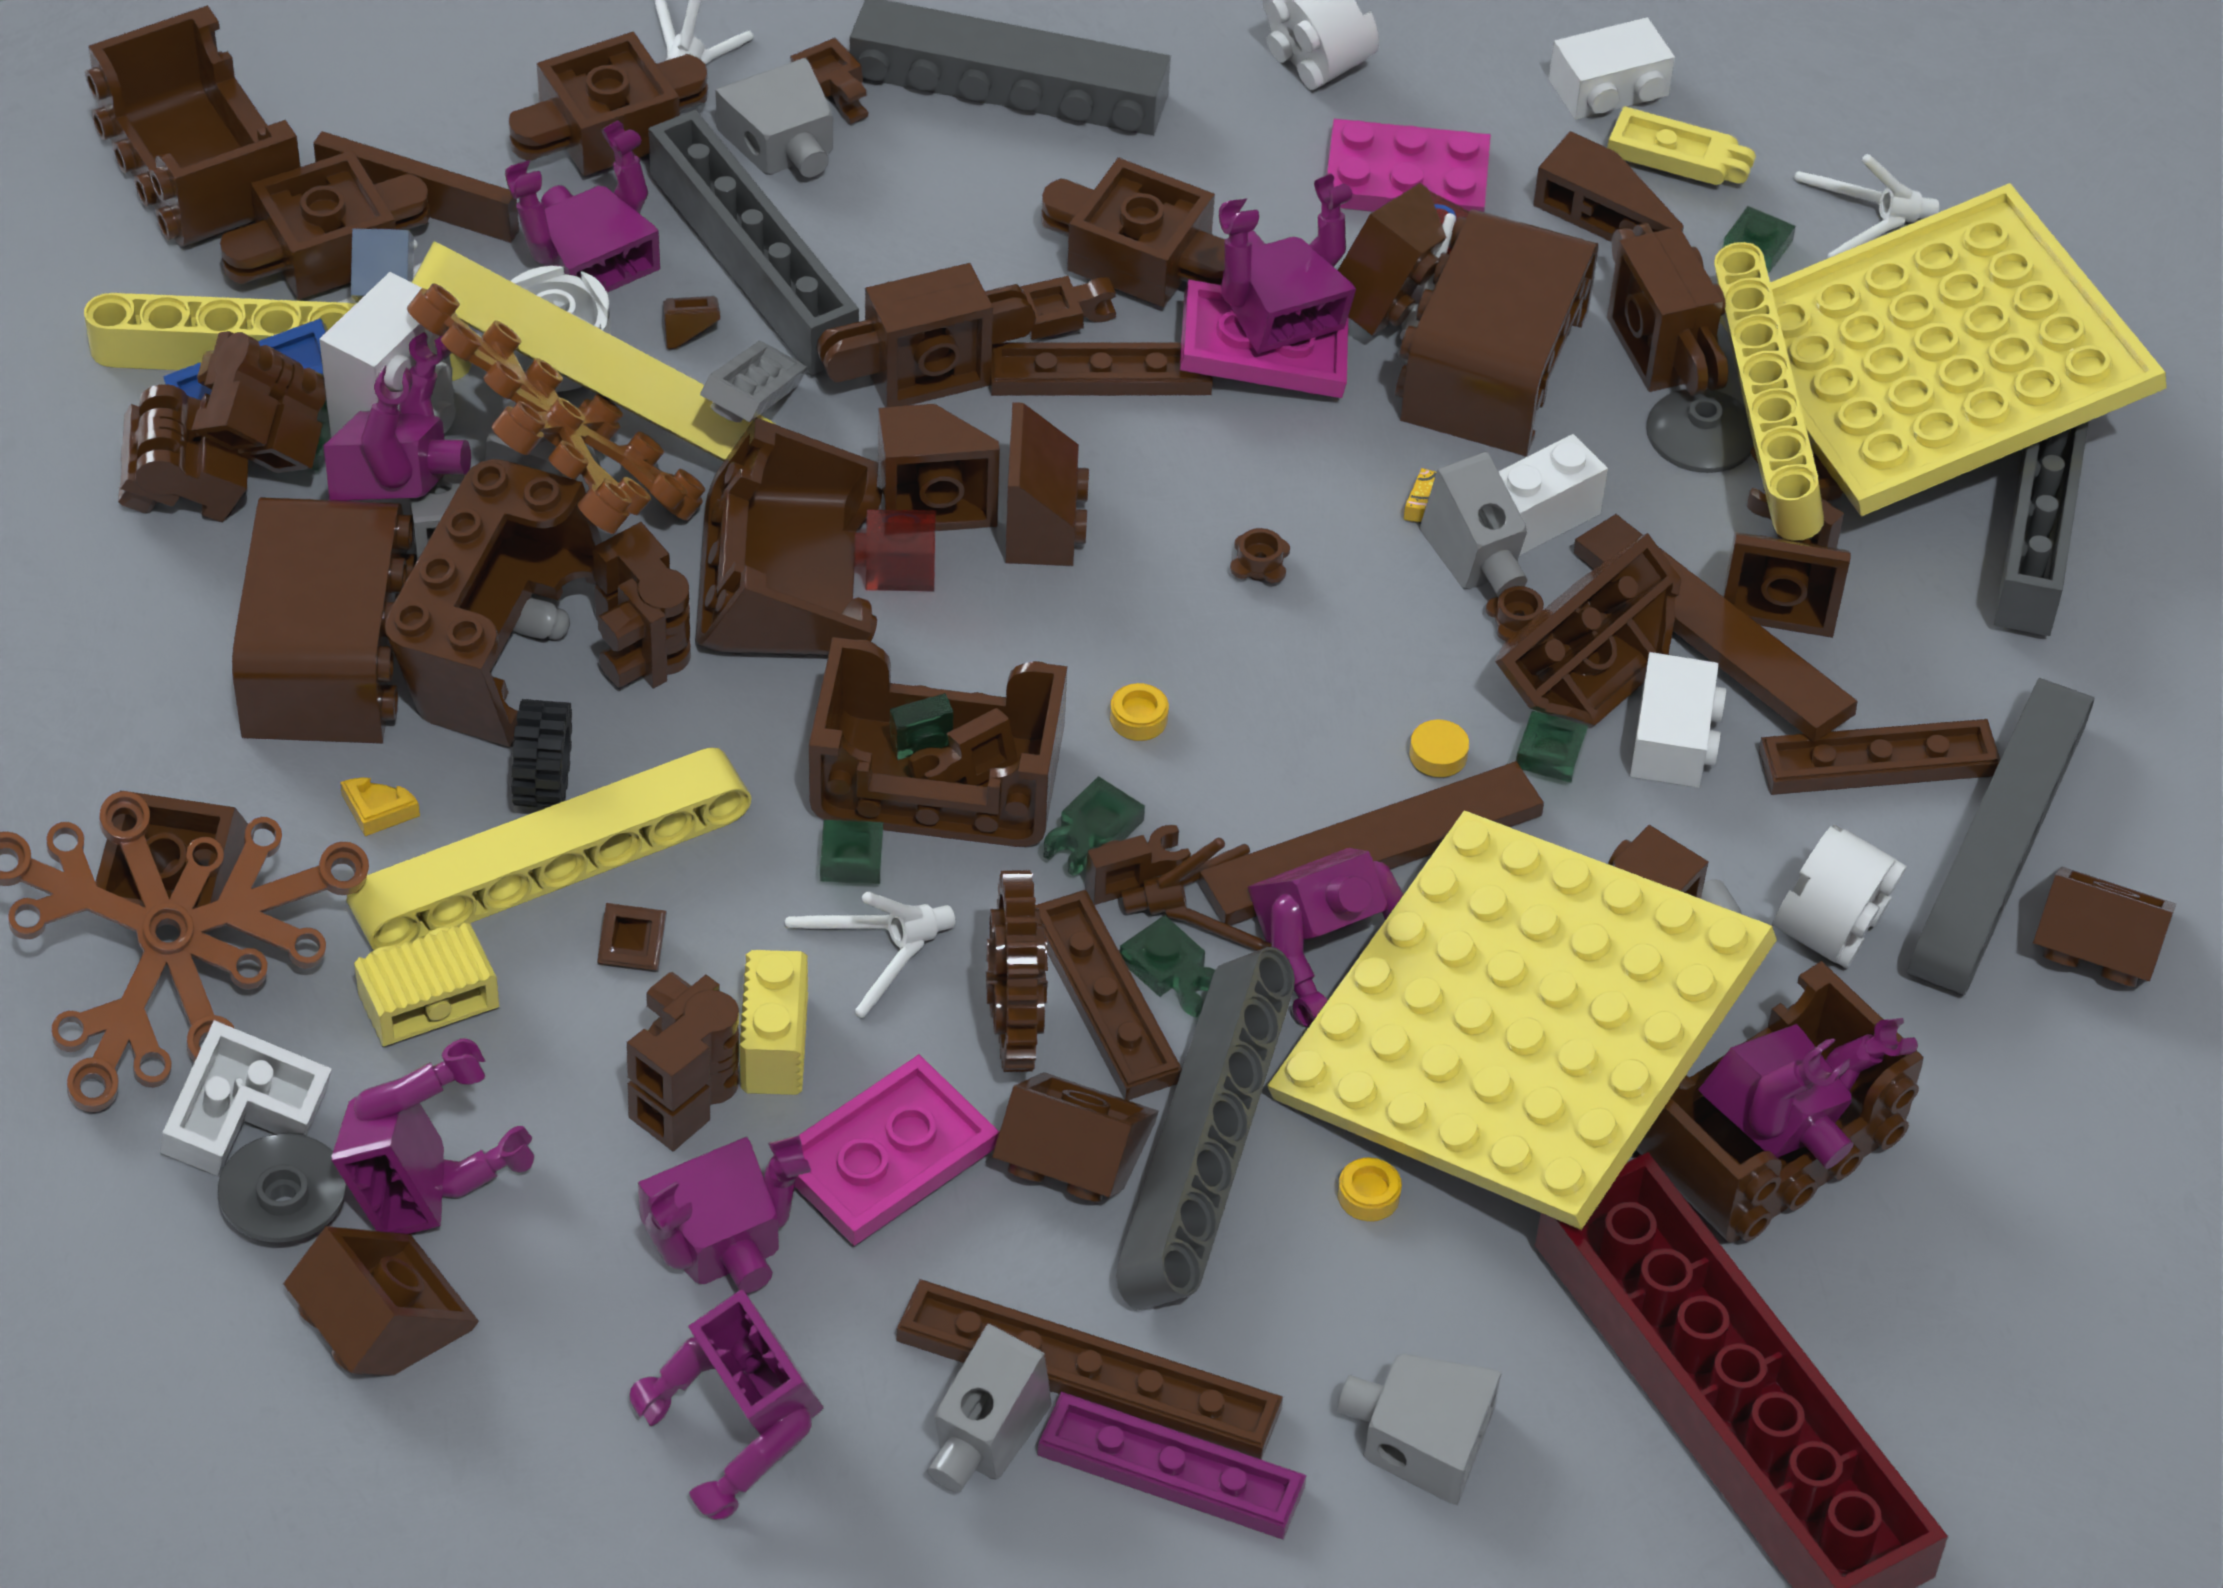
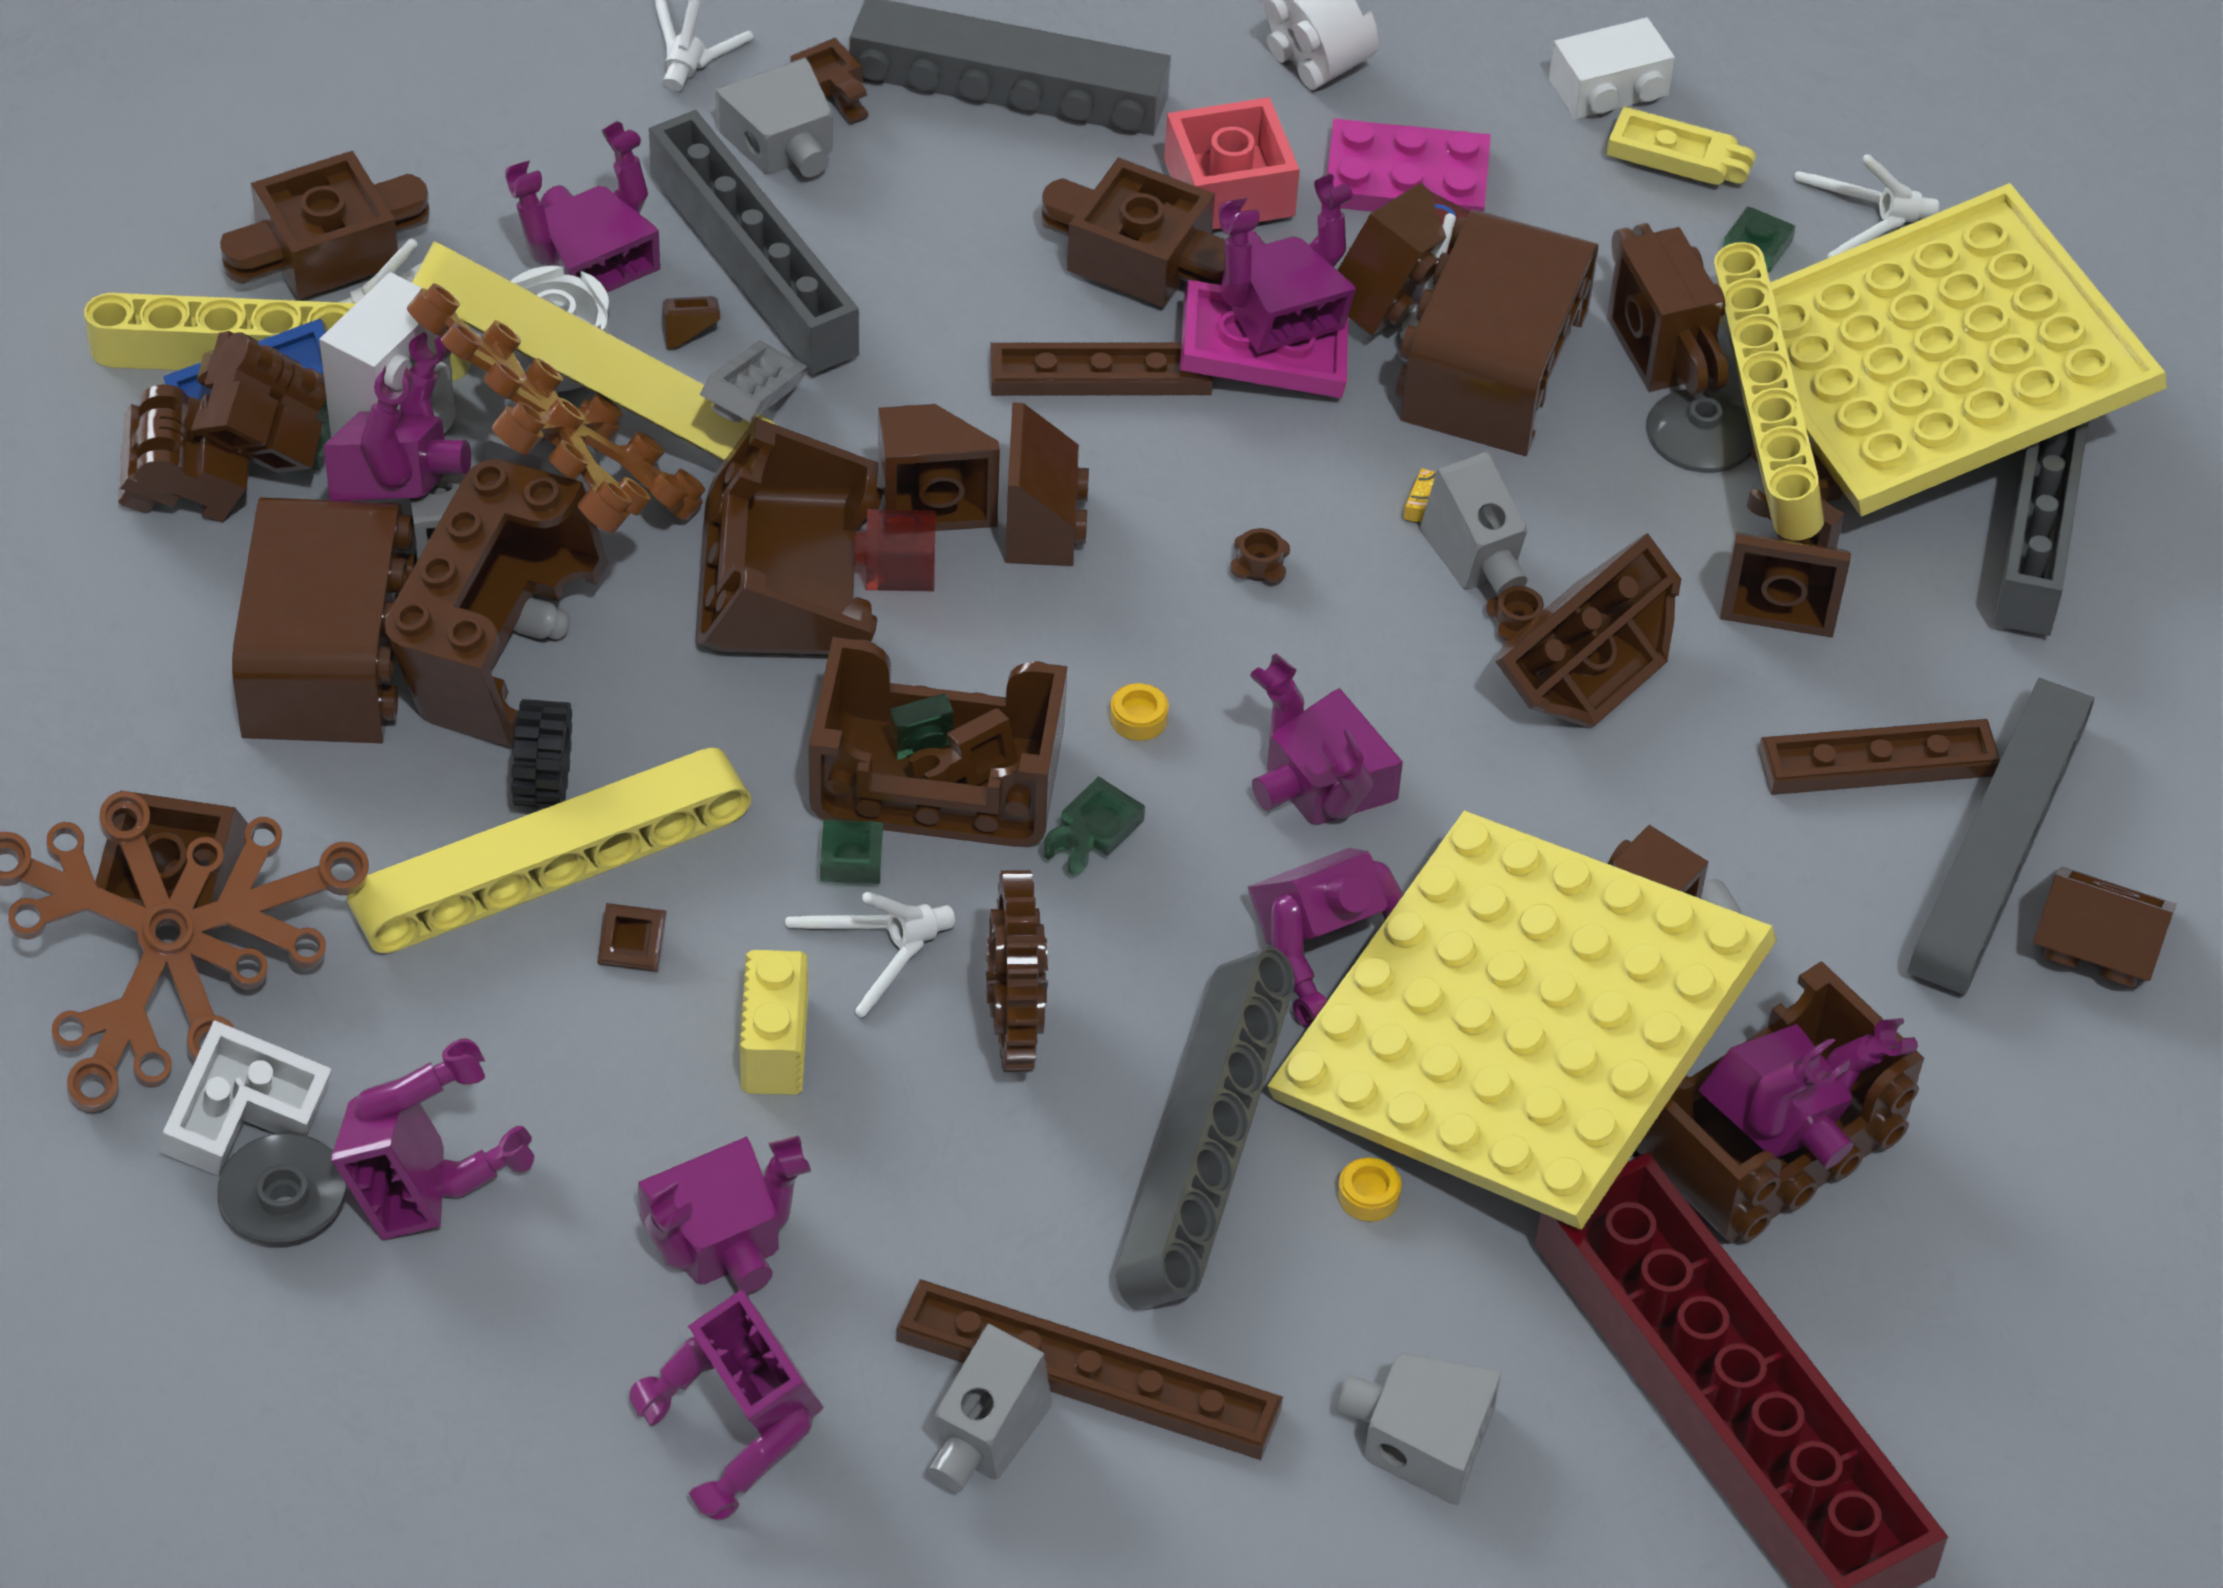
reddish brown windscreen [85,5,301,247] -> none
reddish brown slope [283,1226,479,1375] -> none
reddish brown tile [313,131,519,243] -> none
yellow tile [340,777,420,836] -> none
sand blue brick [351,228,414,302] -> none
light yellow brick [354,922,499,1047] -> none
reddish brown brick [508,31,708,176] -> none
reddish brown hips [593,522,691,689] -> none
reddish brown hips [626,972,739,1152] -> none
dark pink plate [794,1054,999,1246] -> none
reddish brown brick [816,263,1036,407] -> none
reddish brown slope [992,1072,1159,1202] -> none
reddish brown plate [1020,276,1116,340] -> none
reddish brown tile [1036,889,1182,1100] -> none
magenta tile [1038,1392,1307,1540] -> none
reddish brown plate [1085,825,1191,905] -> none
clear green plate [1119,915,1215,1018] -> none
reddish brown plant [1122,837,1271,951] -> none
reddish brown tile [1199,761,1544,925] -> none
yellow tile [1409,719,1469,777] -> none
white brick [1498,434,1608,556] -> none
clear green plate [1516,711,1588,783] -> none
reddish brown slope [1533,131,1684,242] -> none
reddish brown tile [1574,514,1858,742] -> none
white brick [1630,652,1726,788] -> none
white brick [1773,824,1907,969] -> none
none -> coral brick [1164,97,1300,230]
none -> magenta torso [1250,653,1403,825]

